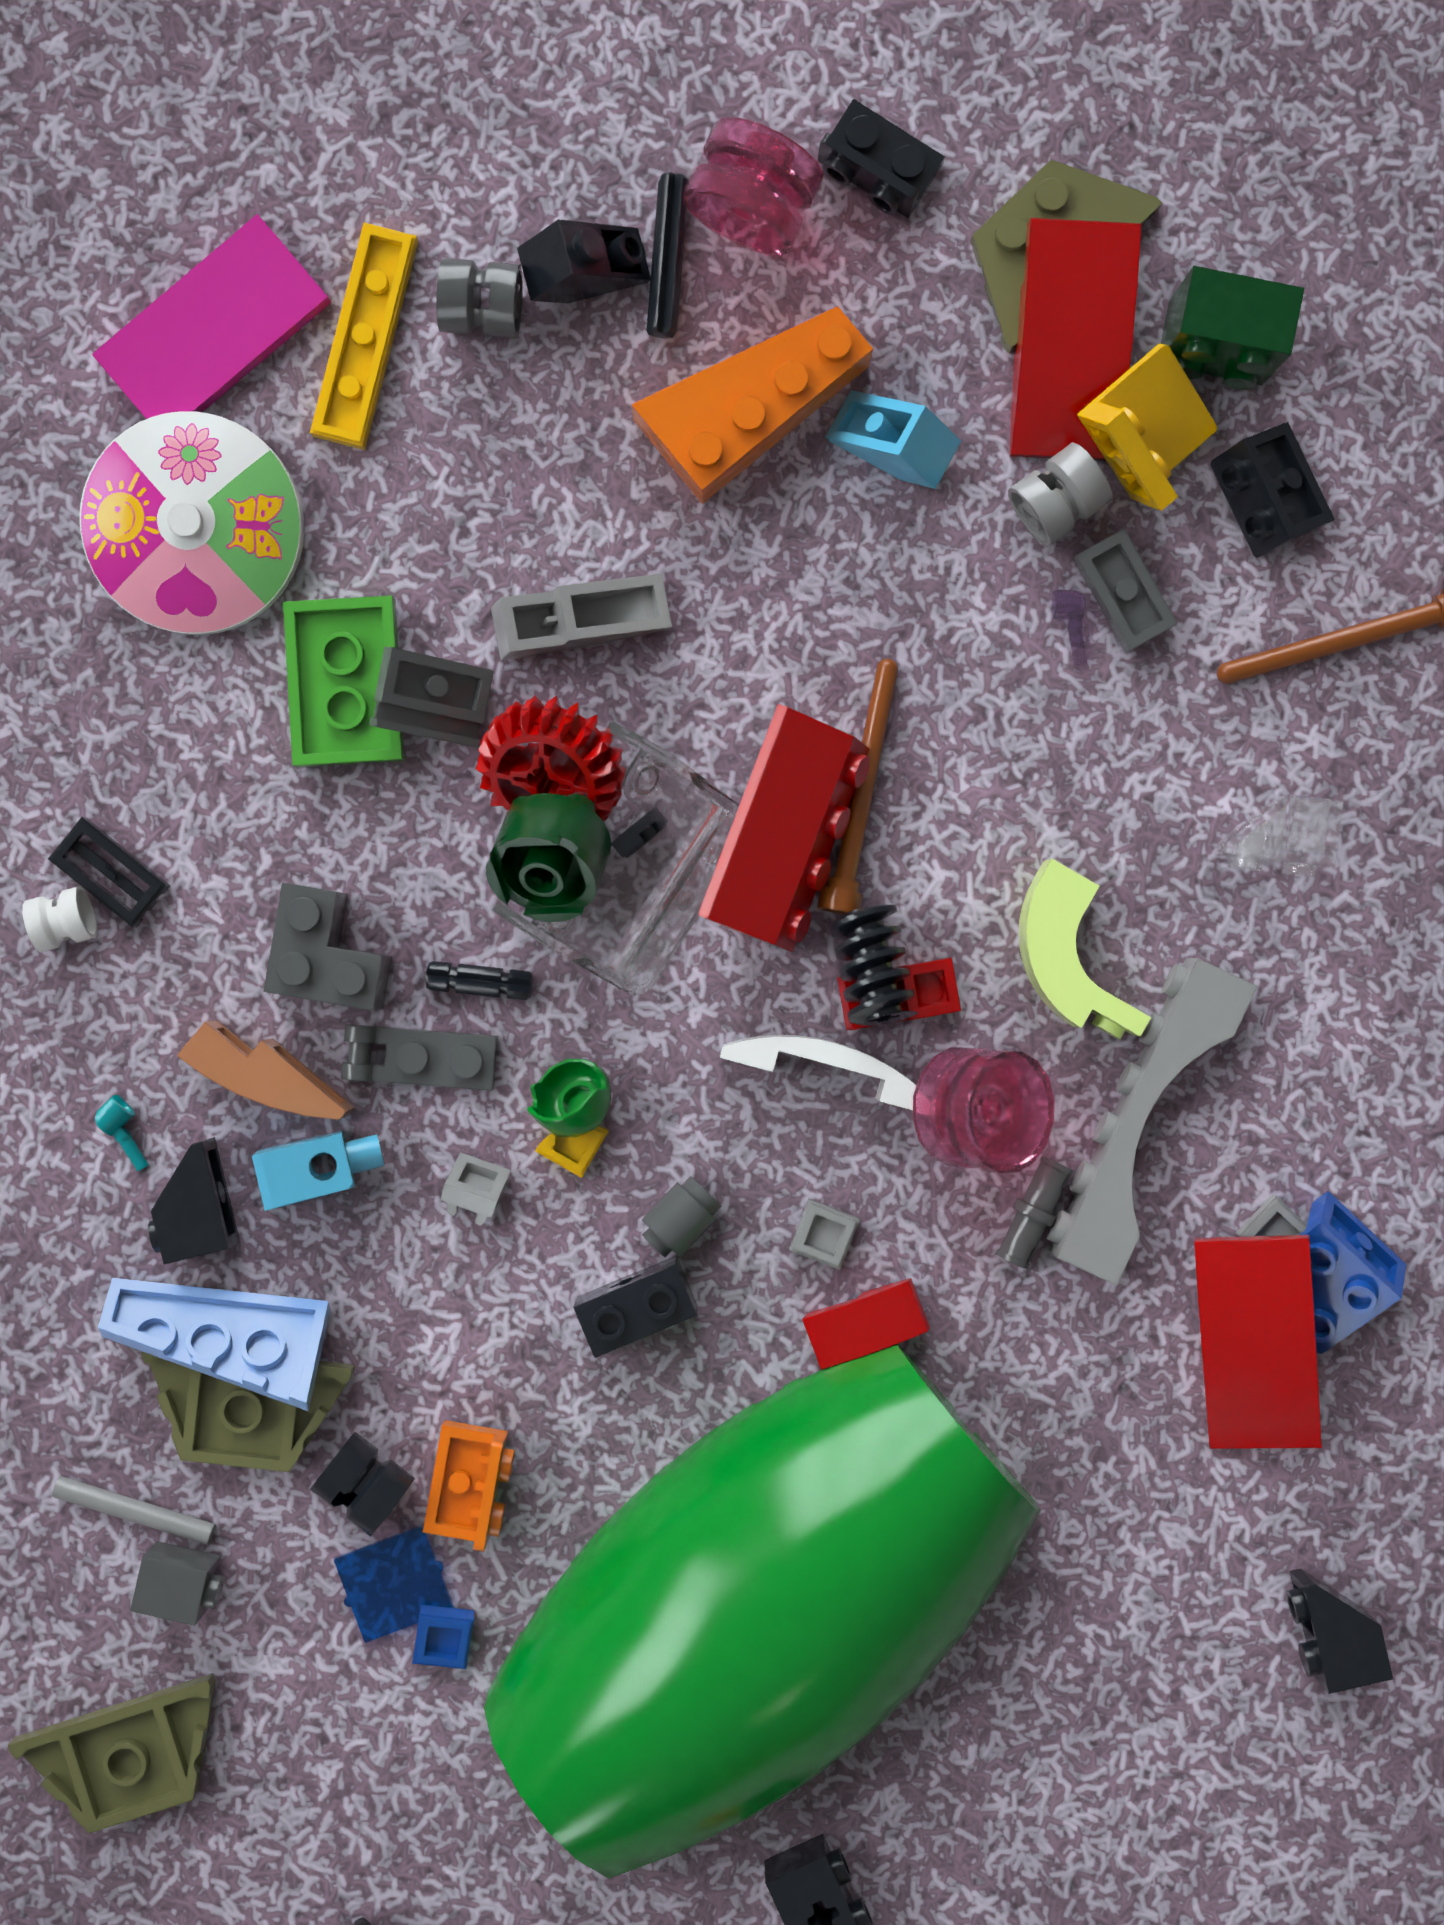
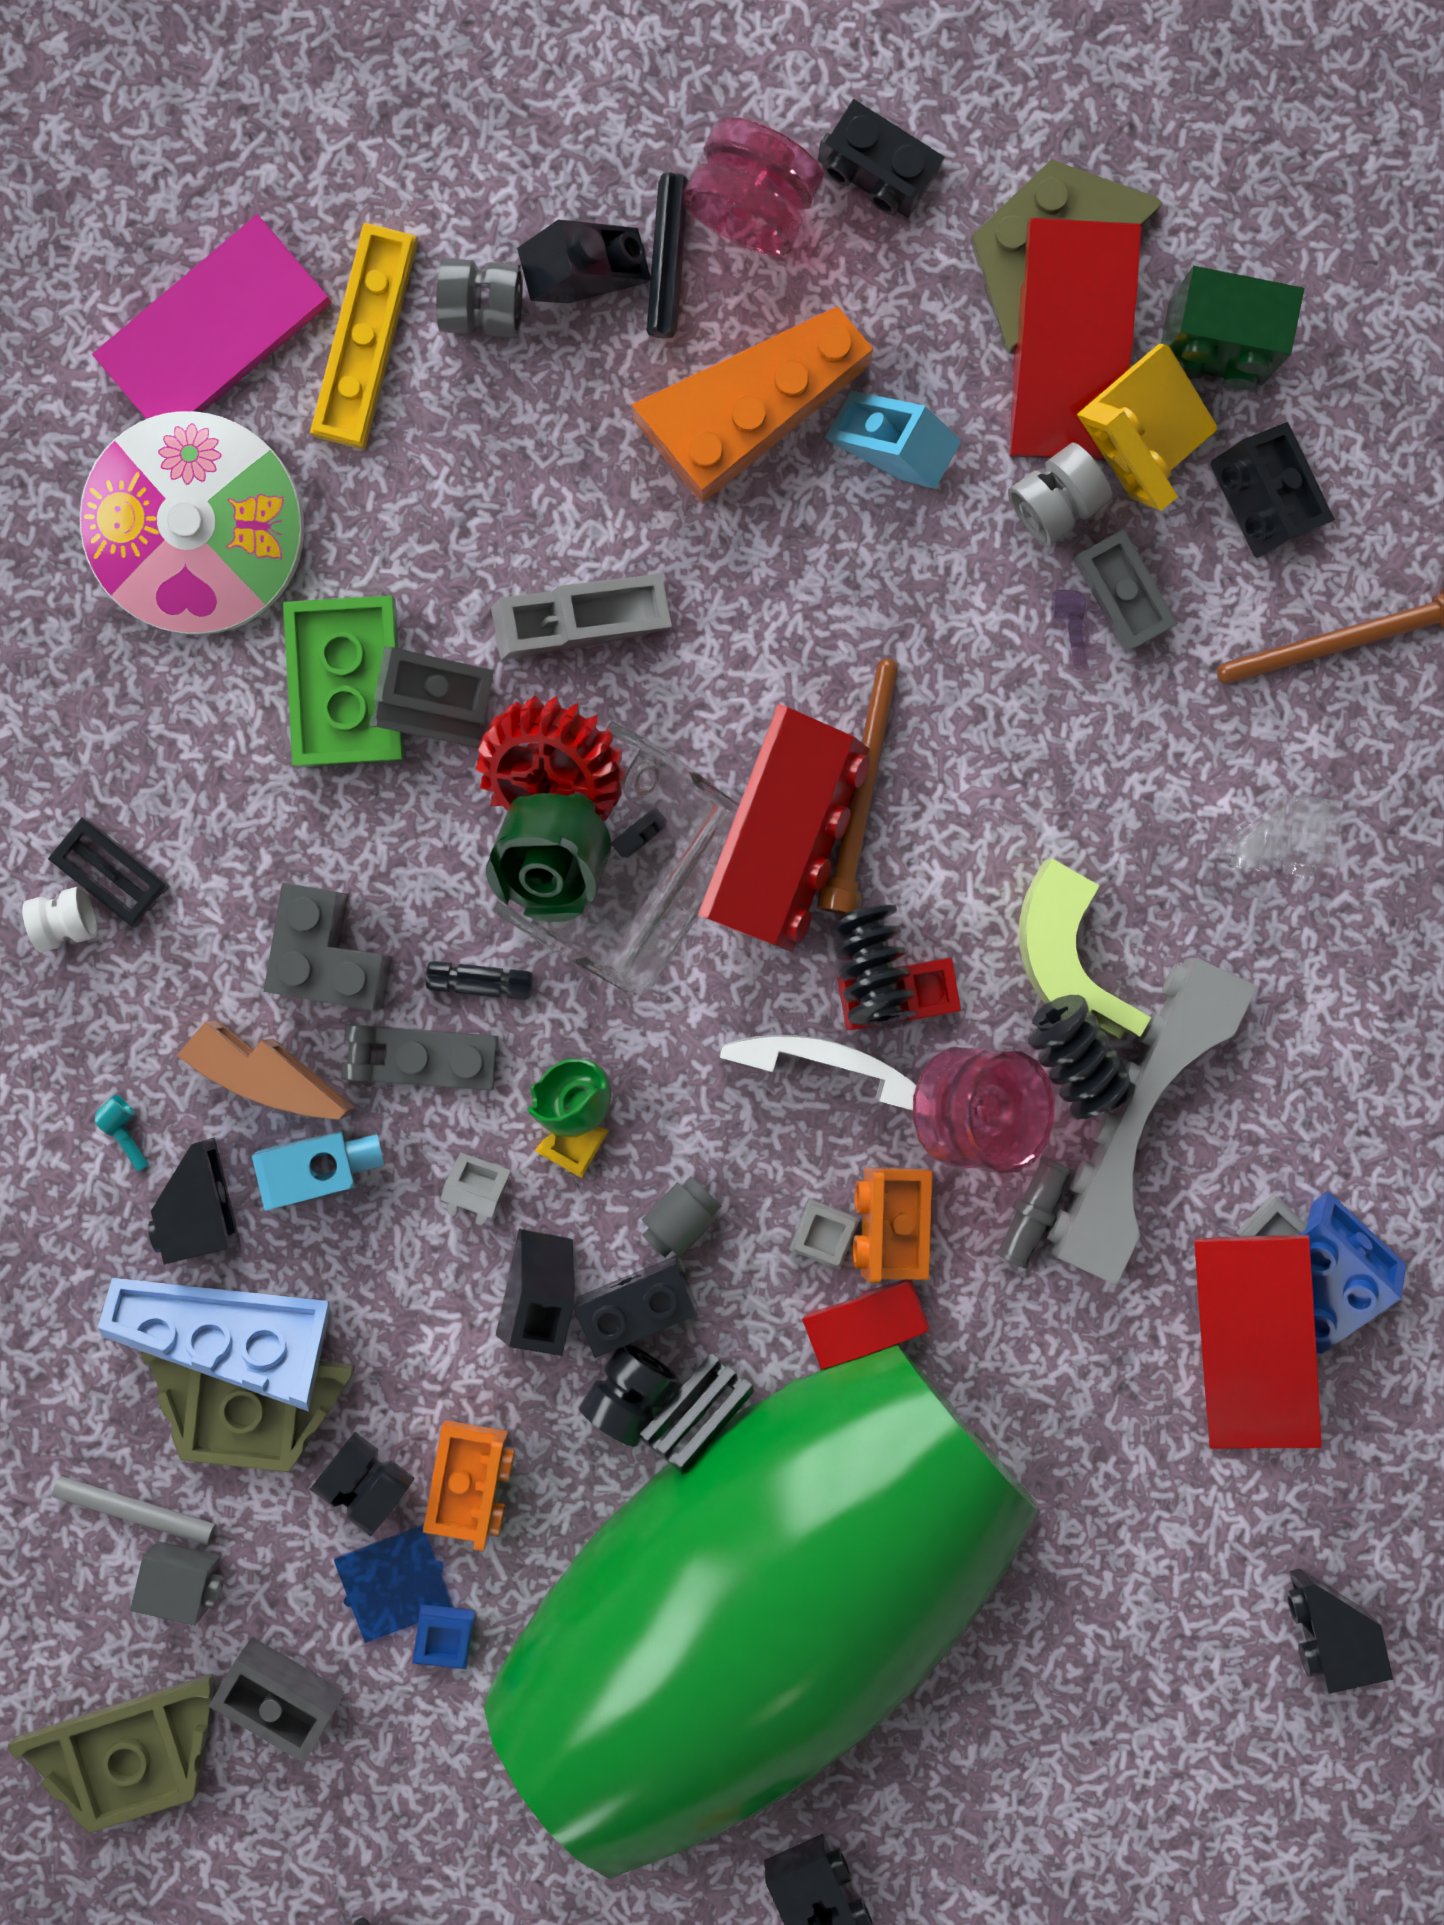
none -> flat silver brick [208,1637,345,1763]
none -> black slope [495,1228,574,1356]
none -> black wheel [579,1344,679,1447]
none -> tile [640,1353,754,1474]
none -> orange bracket [853,1167,932,1283]
none -> black piece [1028,995,1136,1120]

